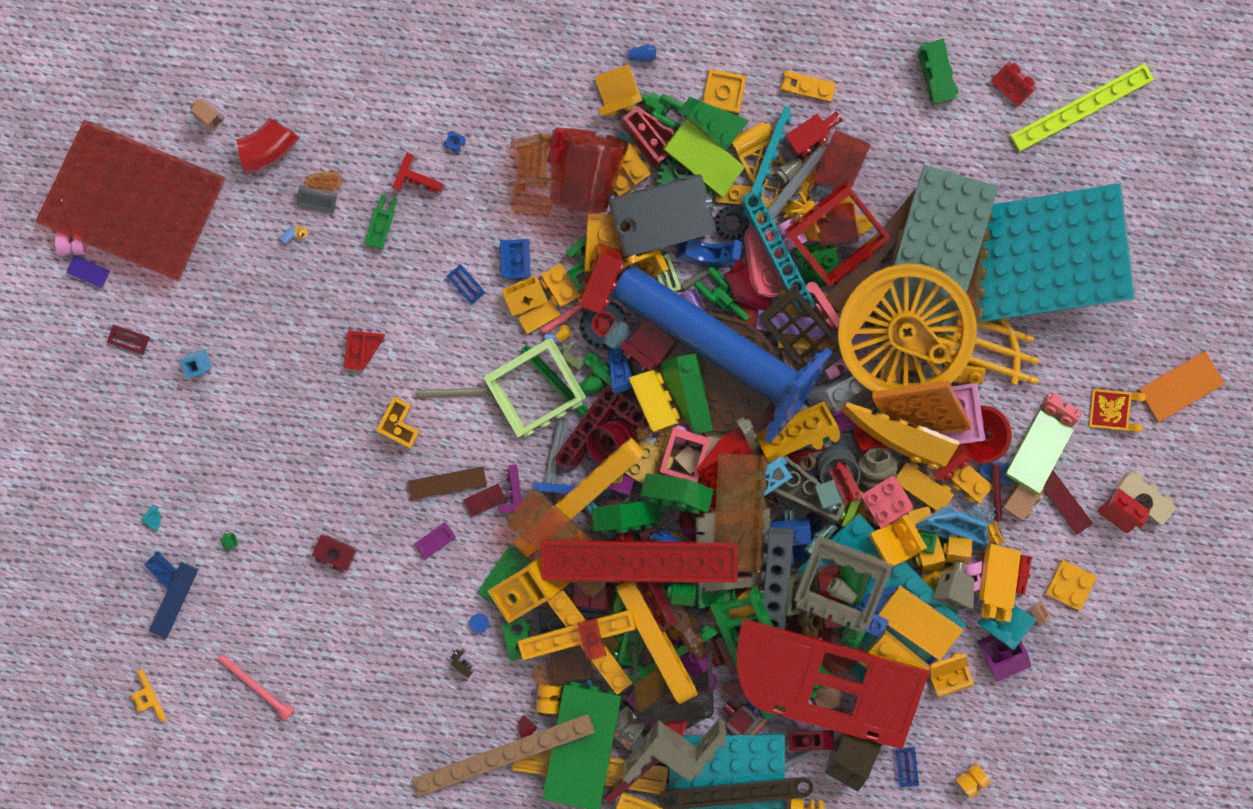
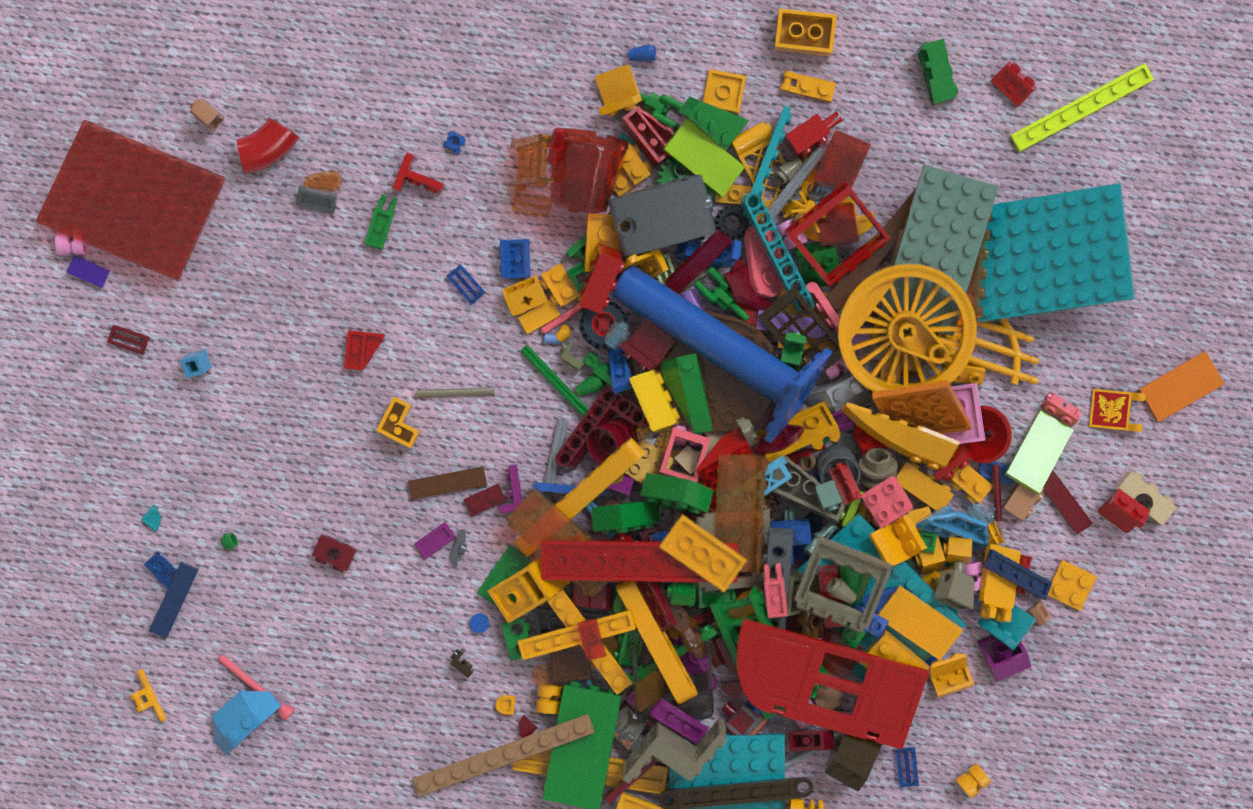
arm [280,226,308,245] -> none
yellowish green window [483,338,586,438] -> none
none -> dark azure wedge [212,691,282,756]
none -> dark grey piece [451,529,467,566]
none -> light orange tile [495,695,516,715]
none -> magenta tile [649,698,708,744]
none -> light orange tile [659,514,747,592]
none -> dark red tile [664,229,732,294]
none -> dark red tile [694,613,716,628]
none -> dark red tile [753,424,804,455]
none -> coral hinge [764,563,788,618]
none -> light orange brick [774,8,837,57]
none -> green brick [781,332,806,372]
none -> dark blue tile [982,549,1052,600]

